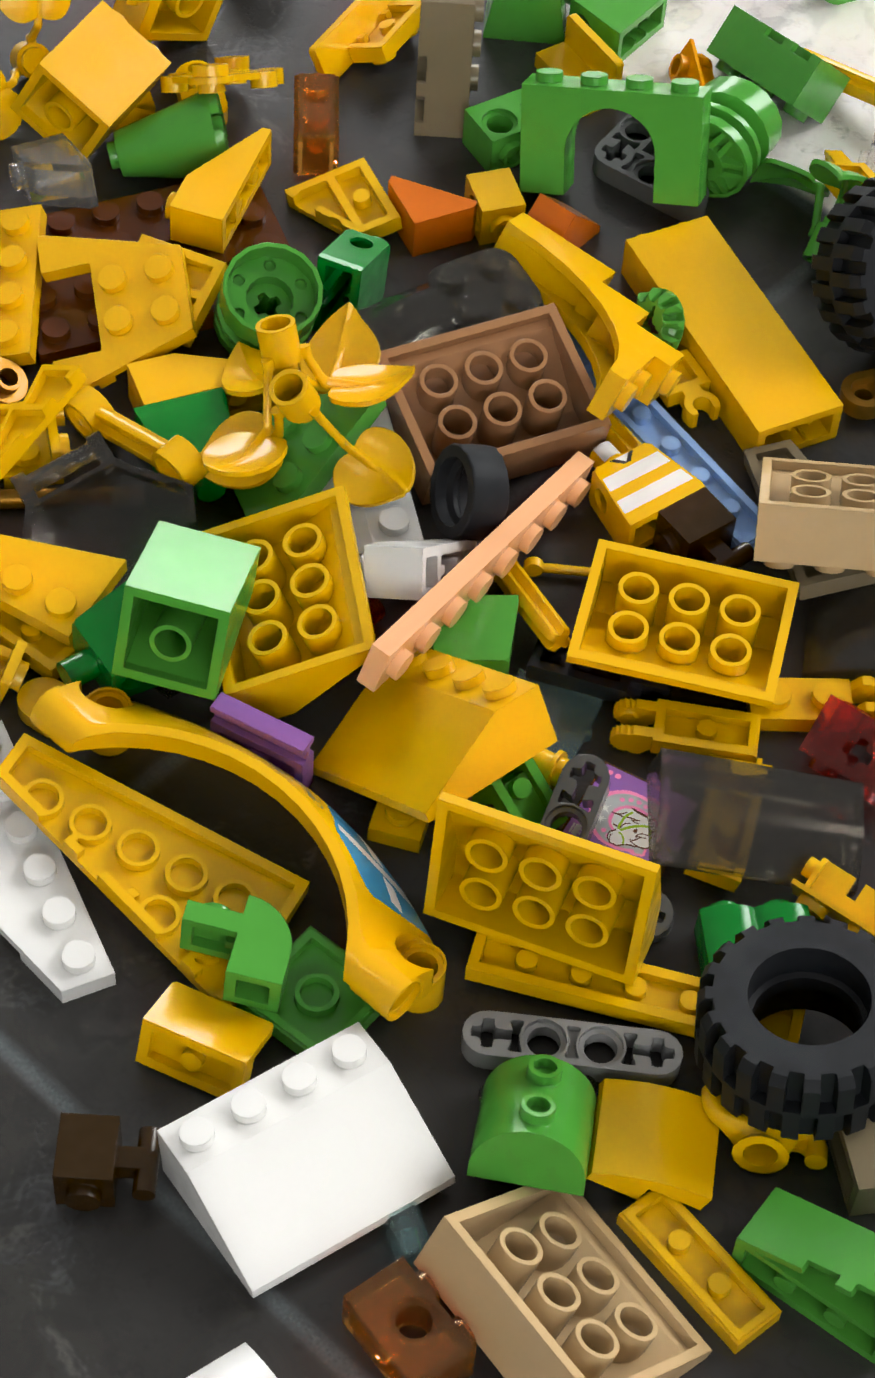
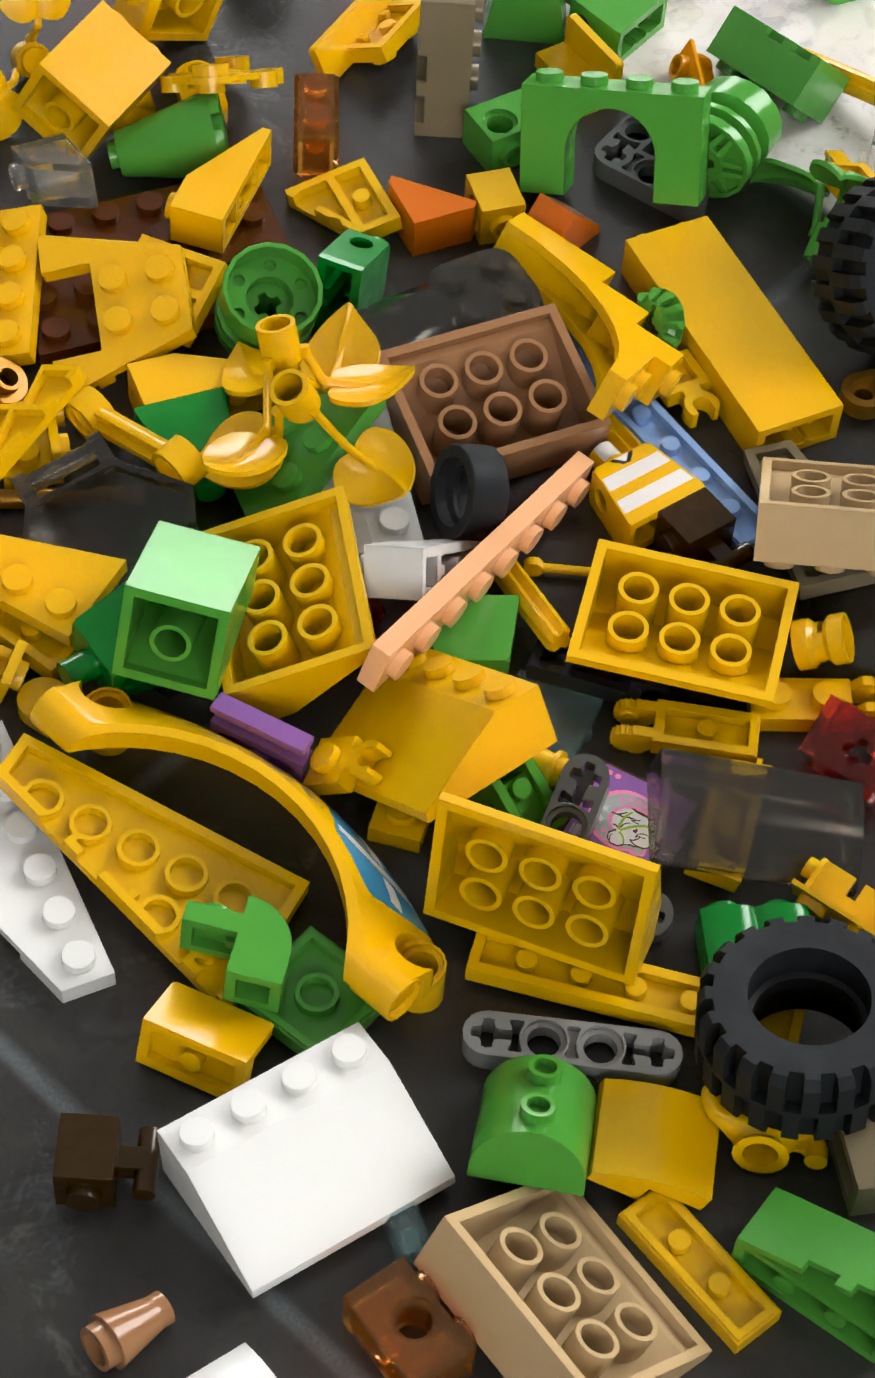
none -> medium nougat cone [80,1291,175,1372]
none -> yellow plate [303,735,393,796]
none -> yellow wheel [790,612,855,671]

